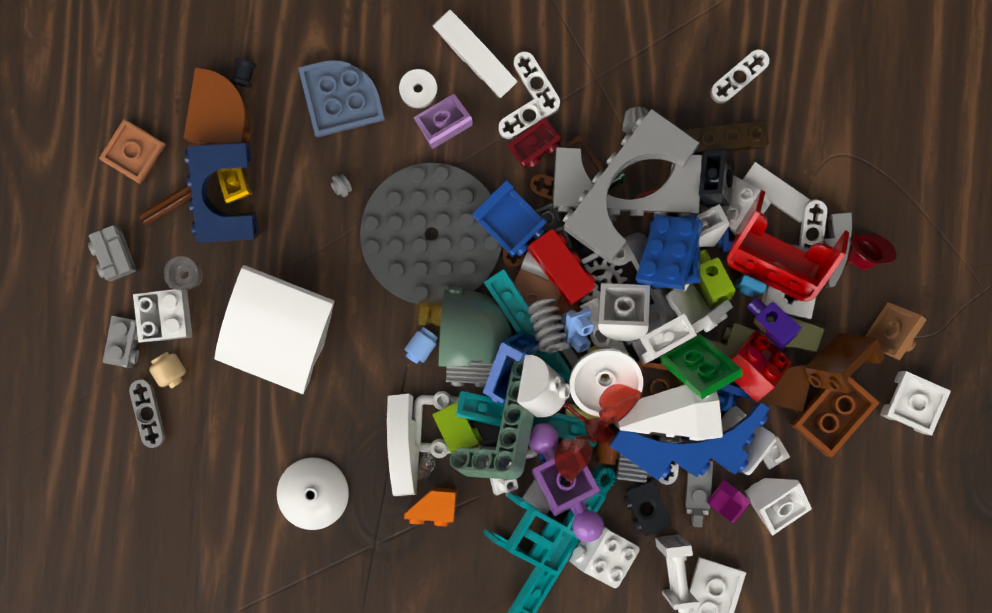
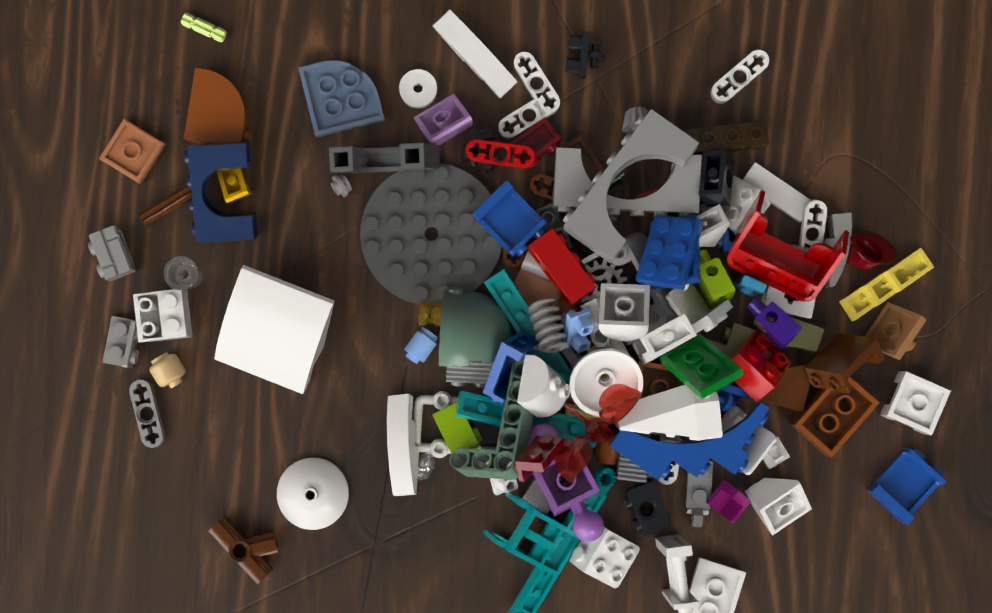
black bush [230,58,257,88] -> none
orange slope [404,487,457,526] -> none
none -> yellowish green axle [181,13,227,42]
none -> reddish brown piece [209,516,279,584]
none -> dark grey arch [329,143,440,174]
none -> black hips [461,128,503,173]
none -> red beam [465,139,536,169]
none -> dark red bracket [515,435,564,482]
none -> black hips [565,31,605,79]
none -> light yellow slope [839,248,934,321]
none -> blue panel [866,448,947,525]

